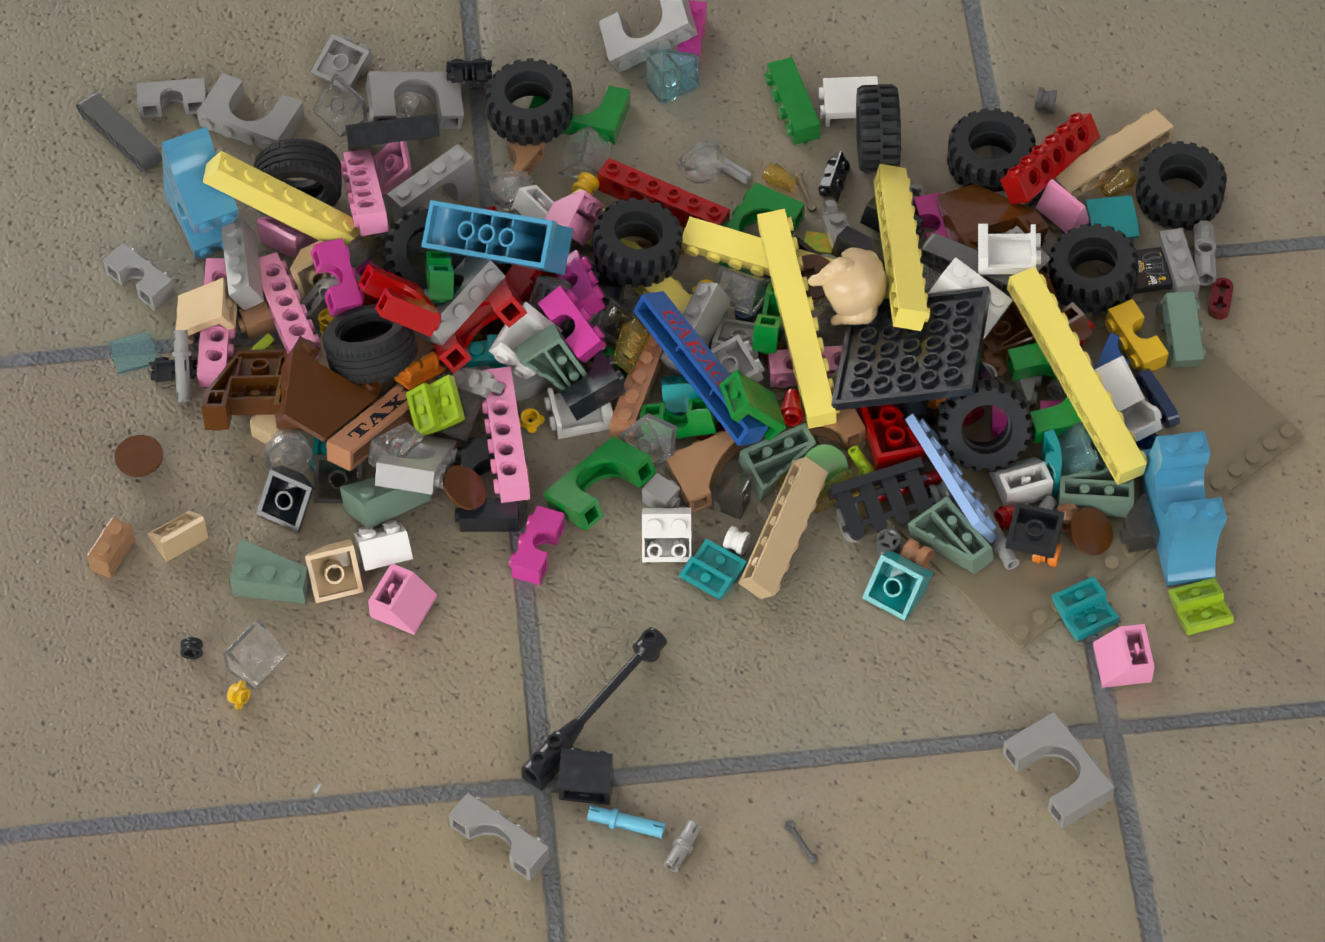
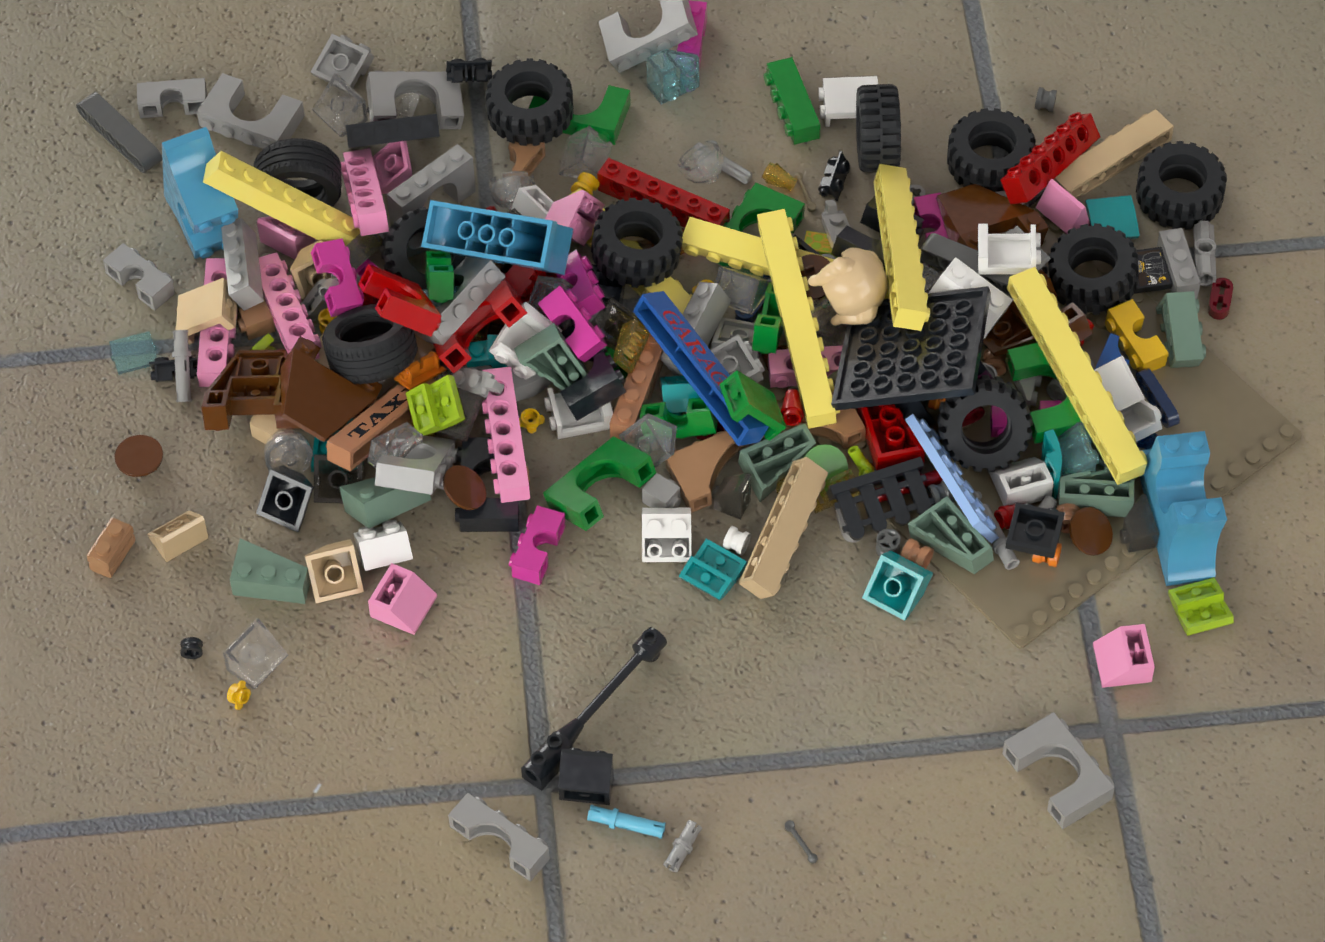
teal slope [1051,576,1120,642] -> none
clear yellow cone [1101,167,1136,198] -> none

